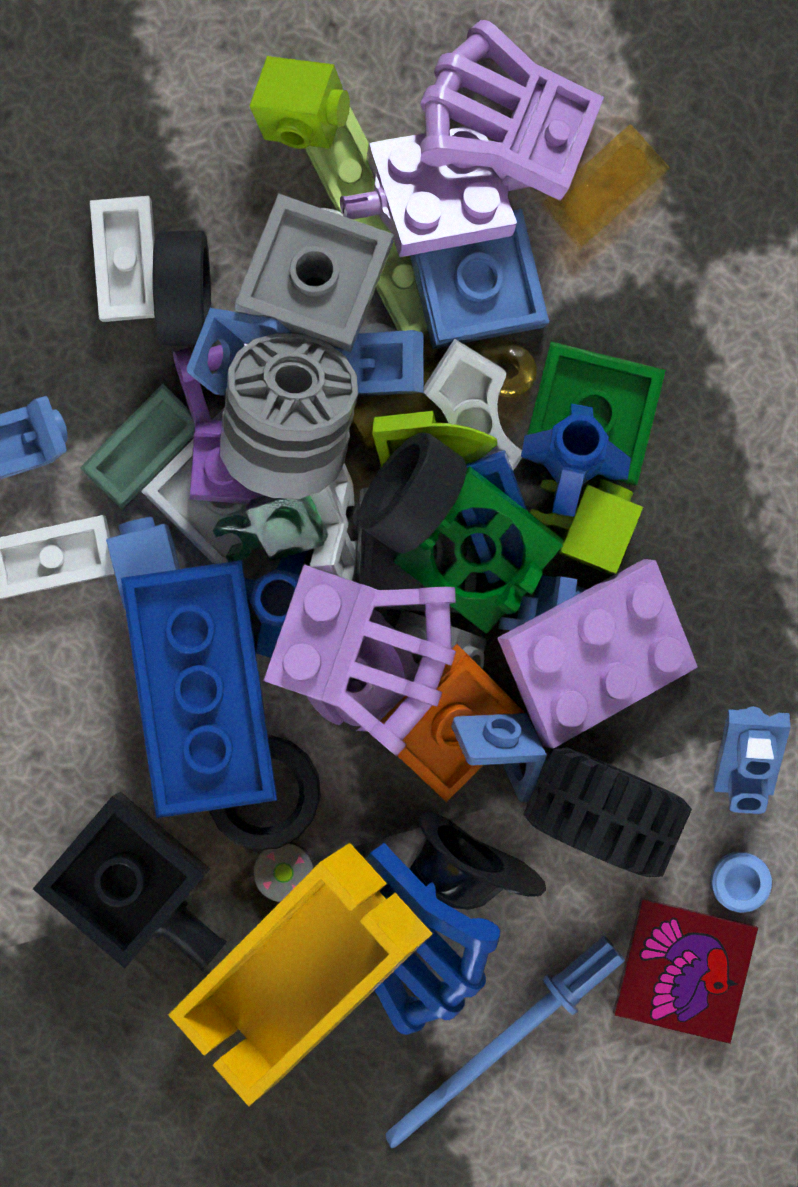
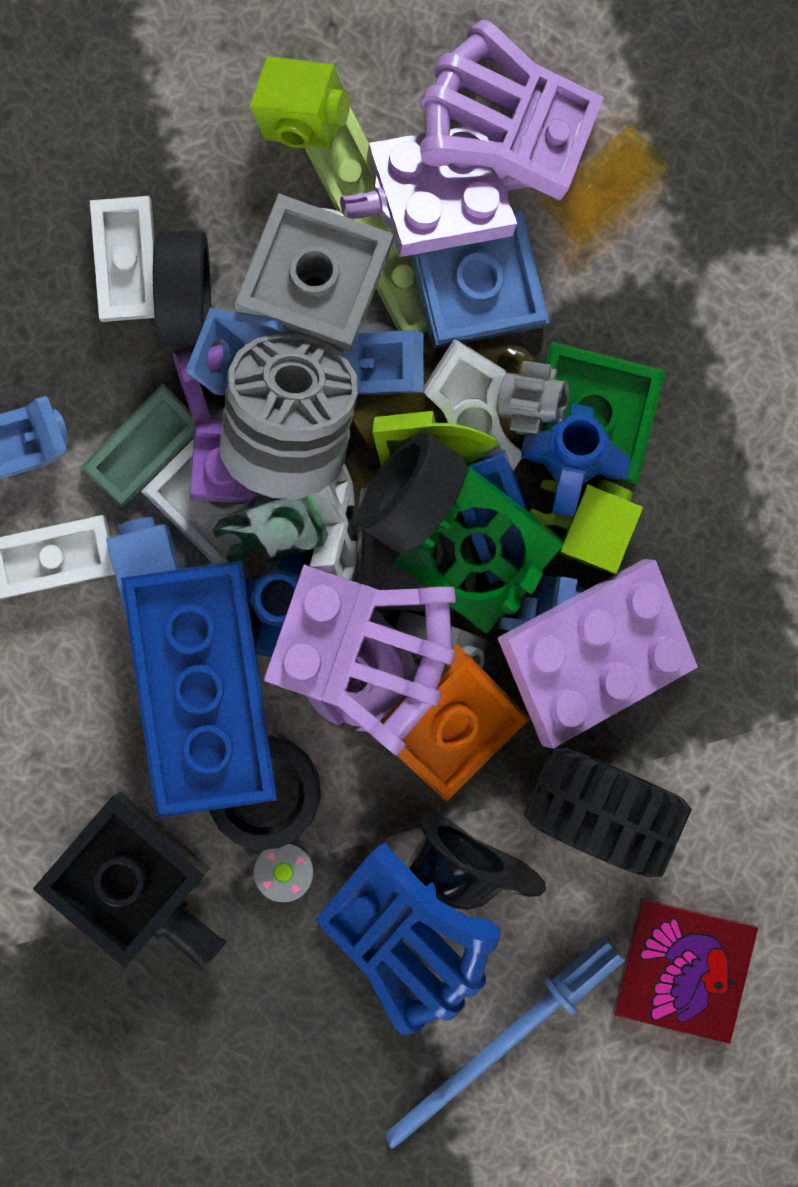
yellow piece [168,843,433,1106] -> none
medium blue bracket [451,713,546,802] -> none
light blue tile [710,852,772,913] -> none
medium blue hips [714,706,791,814] -> none
none -> light grey gear [498,361,569,435]

